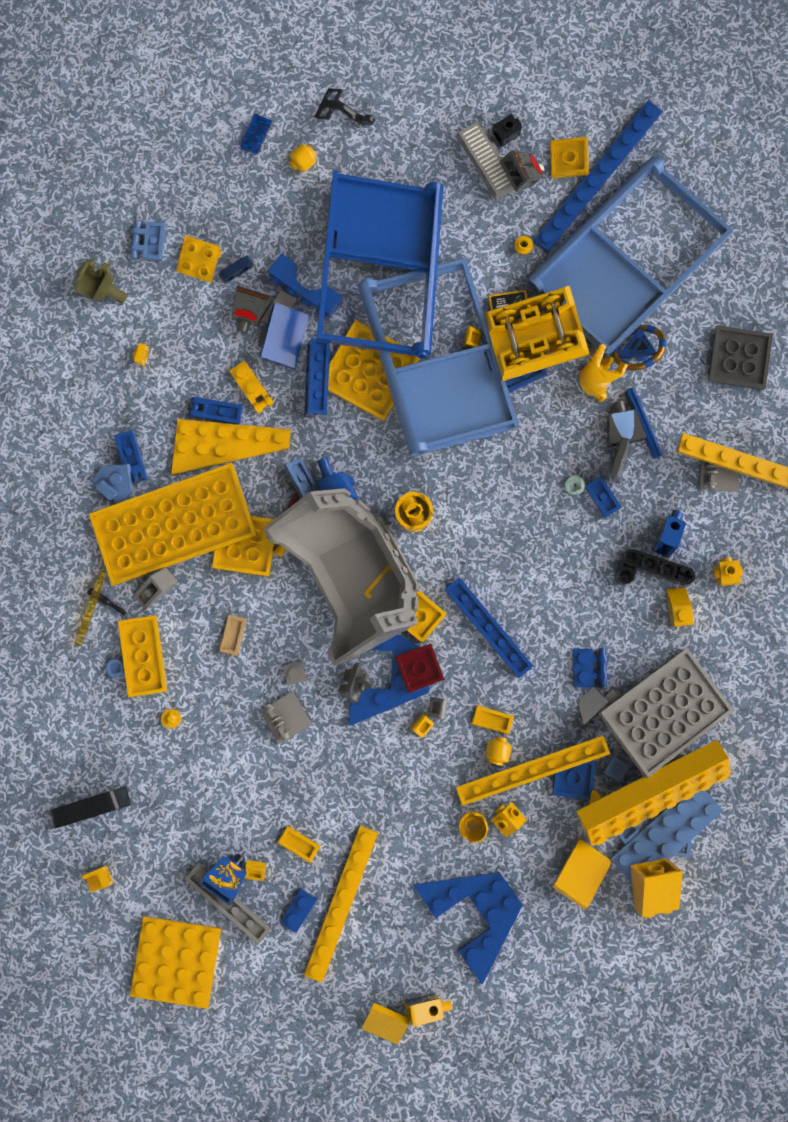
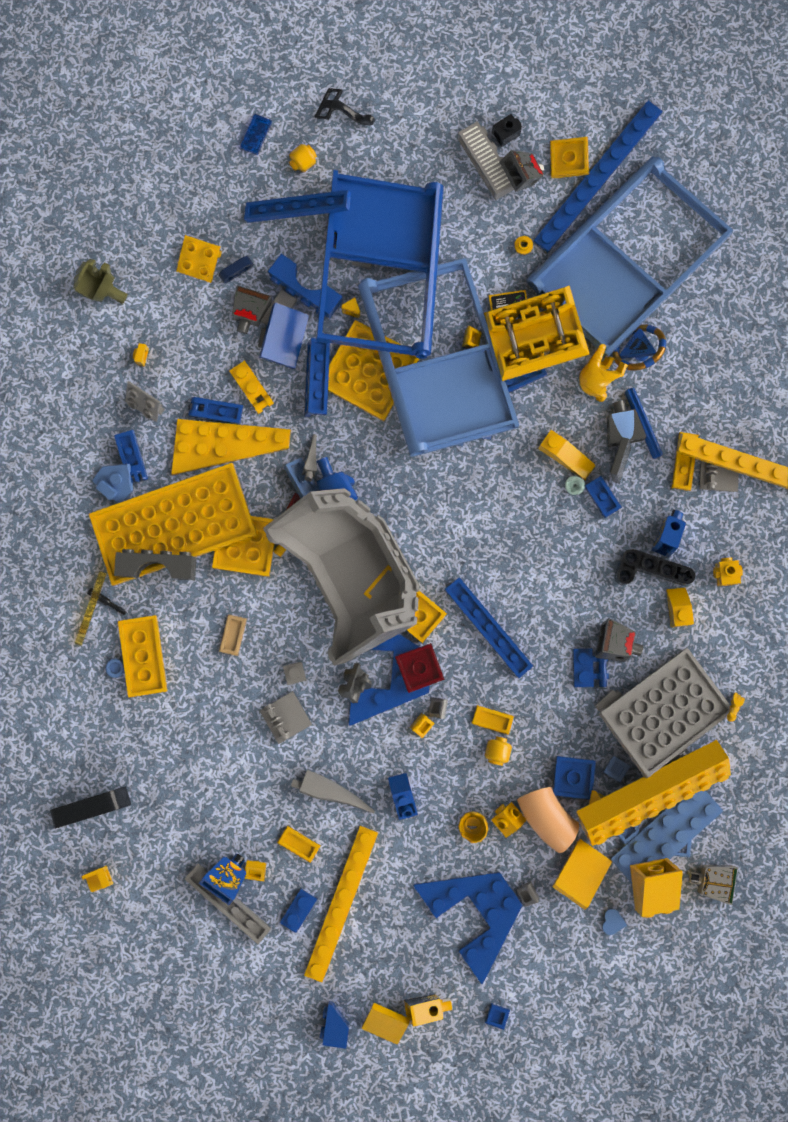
medium blue plate [129,221,166,261] -> none
yellow plate [130,916,221,1009] -> none
light grey slope [134,568,178,610] -> none
yellow tile [161,709,181,728] -> none
yellow brick [395,491,433,532] -> none
yellow plate [456,735,610,806] -> none
white sticker [579,687,608,725] -> none
dark grey plate [708,325,773,390] -> none
none -> dark grey arch [114,549,197,581]
none -> light grey hinge [125,381,165,422]
none -> blue plate [244,190,351,223]
none -> light grey piece [291,769,375,814]
none -> light grey piece [302,434,317,481]
none -> blue slope [320,1001,350,1049]
none -> yellow slope [341,297,360,318]
none -> blue slope [388,773,418,820]
none -> blue tile [485,1003,510,1030]
none -> light grey slope [516,881,540,907]
none -> light nougat brick [517,787,579,853]
none -> yellow slope [538,430,596,480]
none -> dark grey torso [595,618,643,662]
none -> medium blue tile [602,908,627,935]
none -> yellow tile [671,432,699,491]
none -> light grey torso [689,865,738,905]
none -> yellow piece [727,692,745,722]

